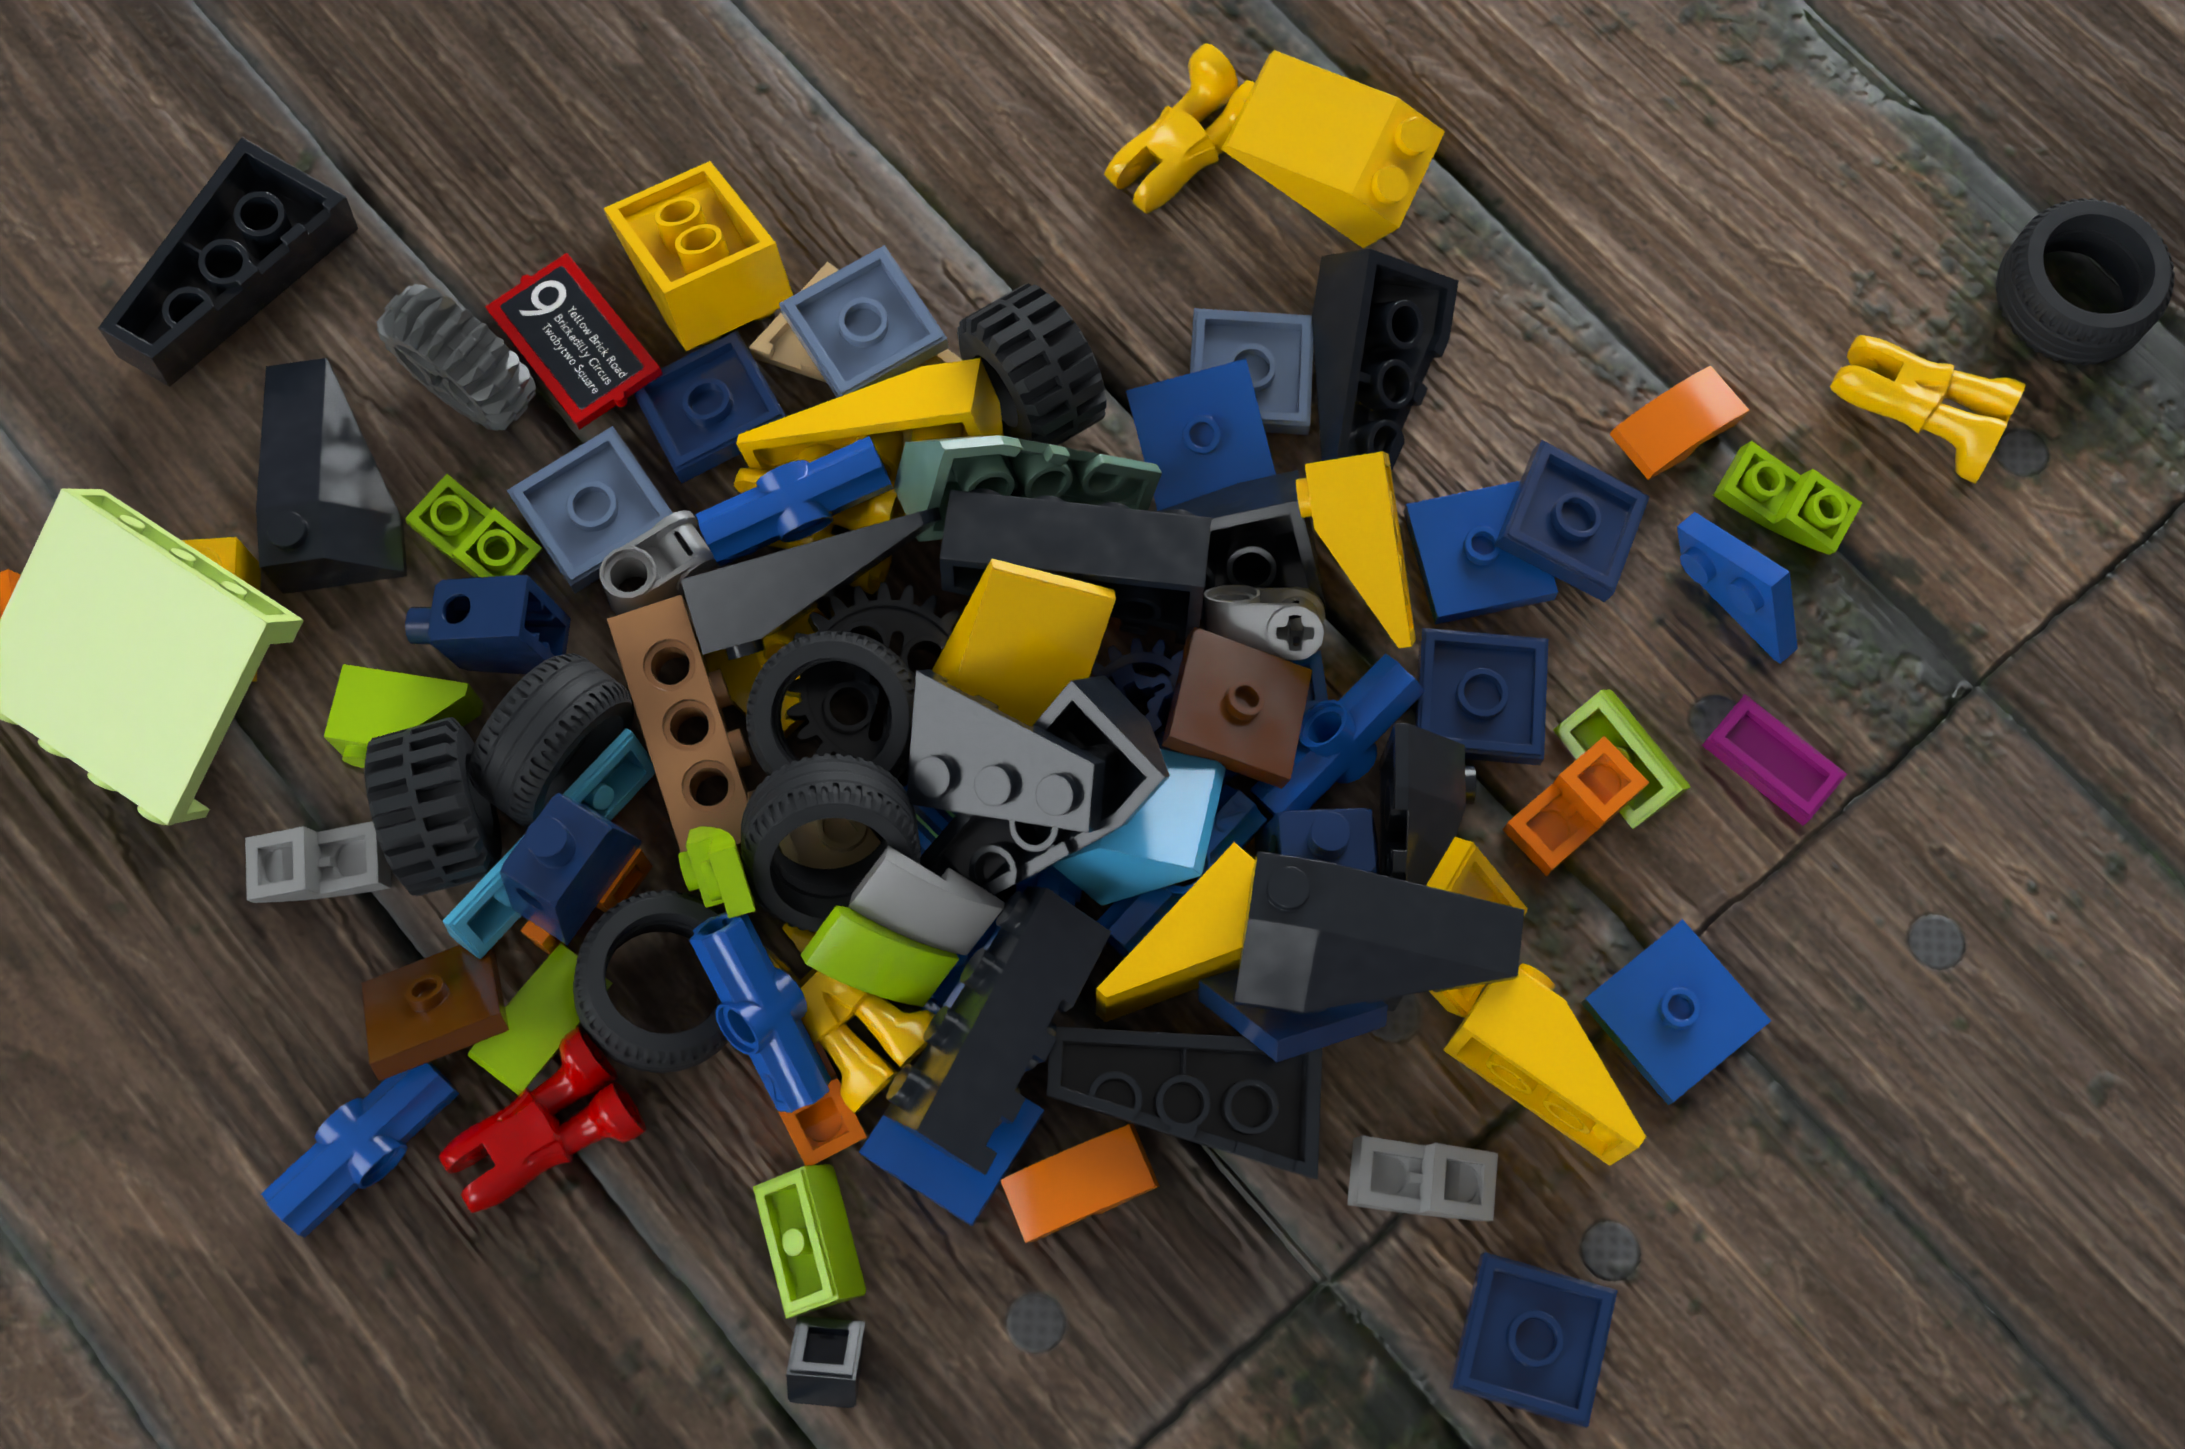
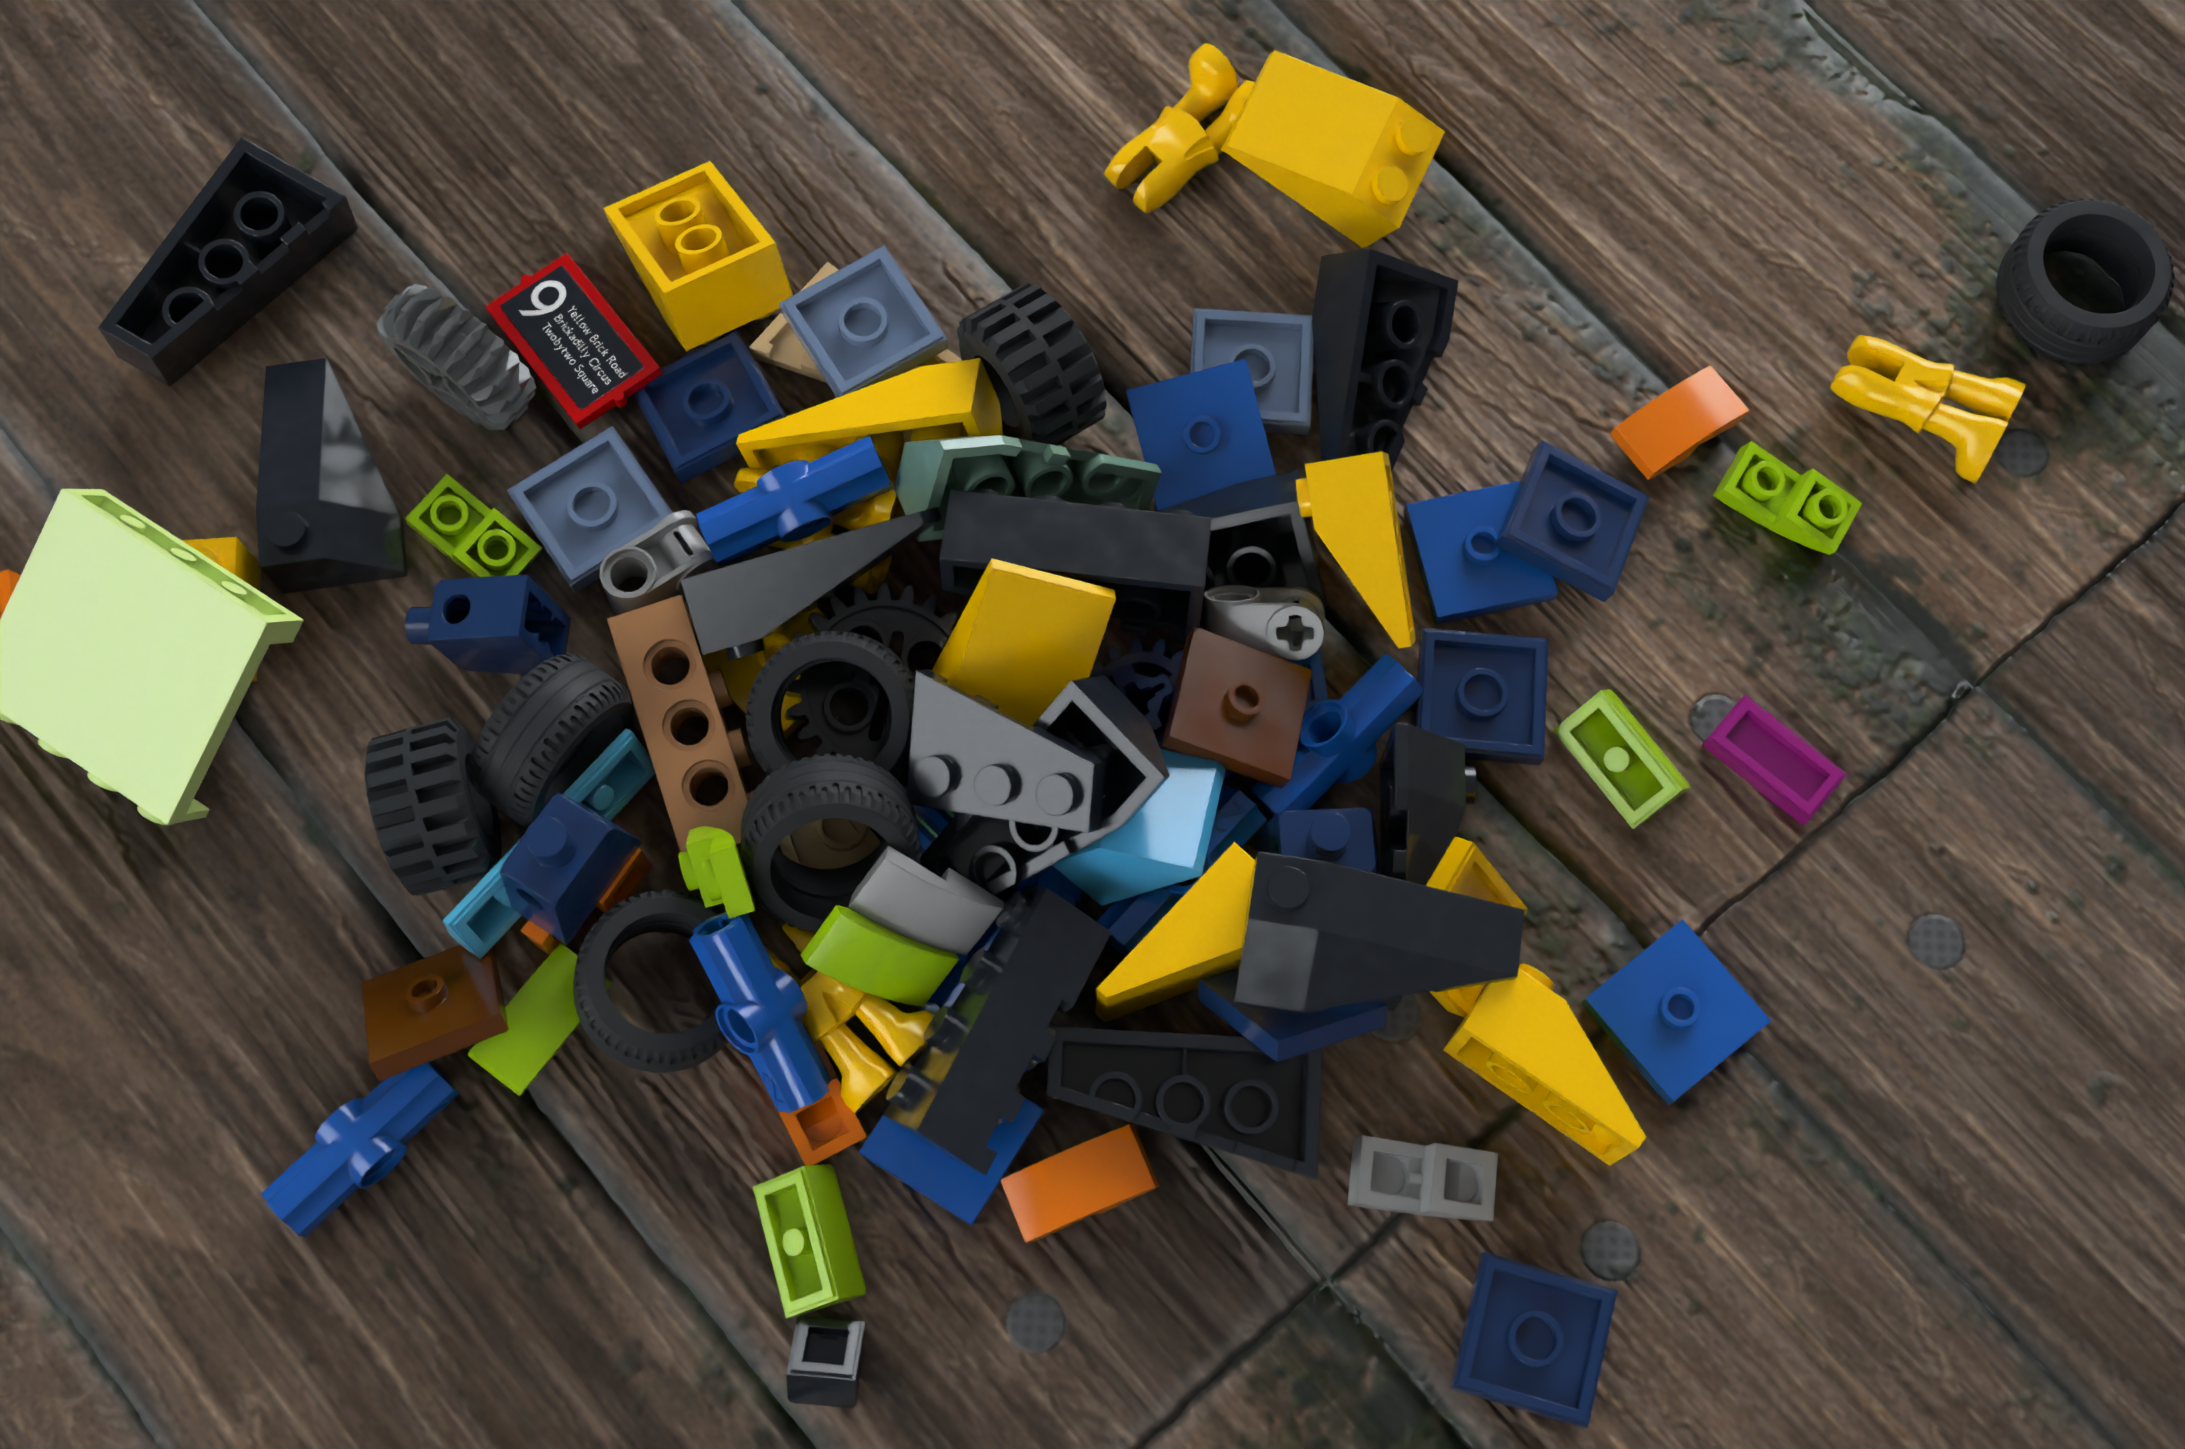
light grey slope [245,821,392,903] -> none
lime slope [324,664,483,768] -> none
red piece [438,1026,647,1213] -> none
orange slope [1502,736,1649,877] -> none
blue wing [1677,512,1798,664] -> none

